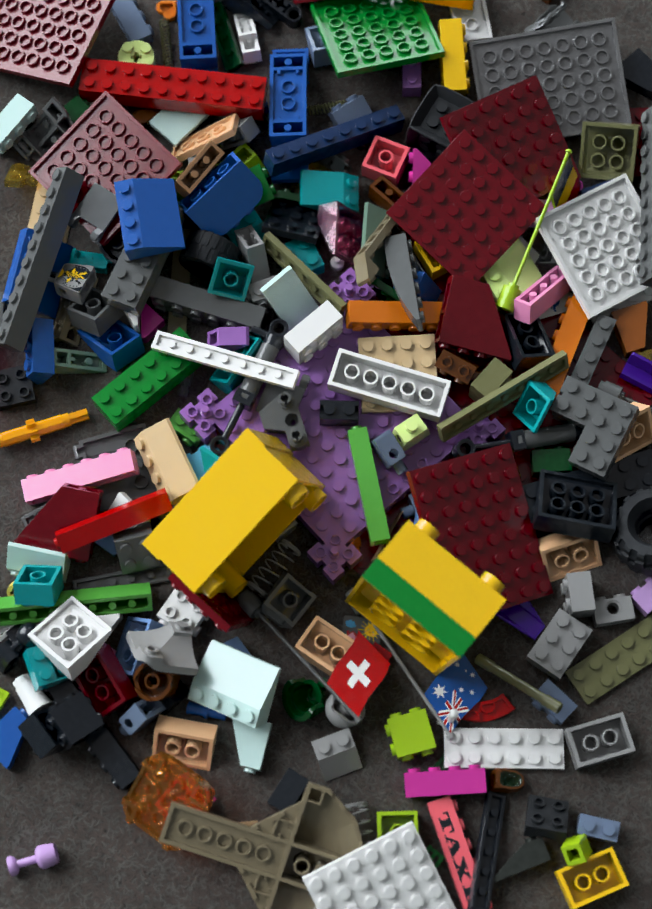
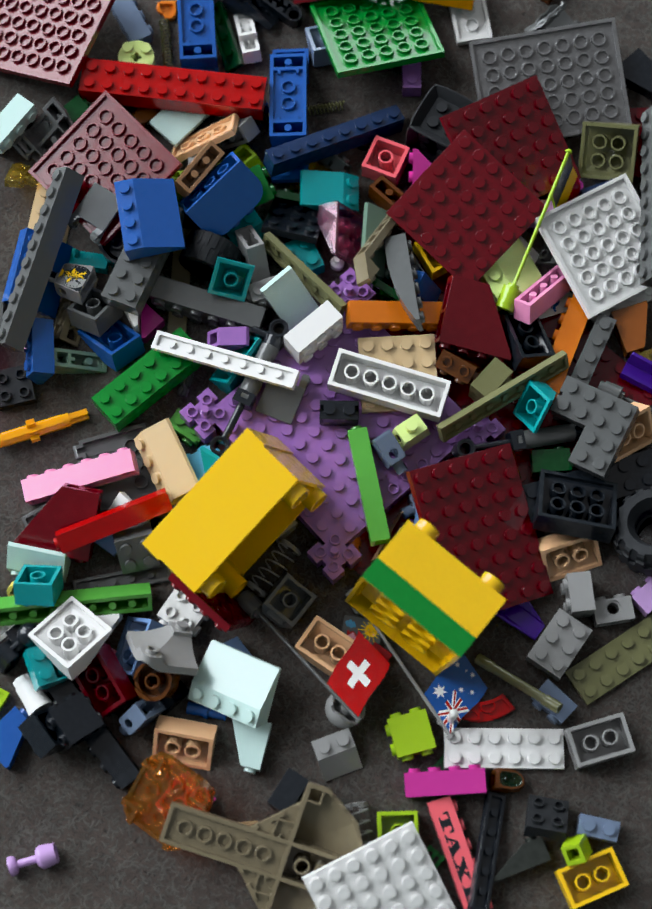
dark grey piece [259,392,310,452] -> none
dark green helmet [282,677,328,722] -> none
sand blue brick [328,94,372,126] -> none
yellow brick [437,18,470,96] -> none

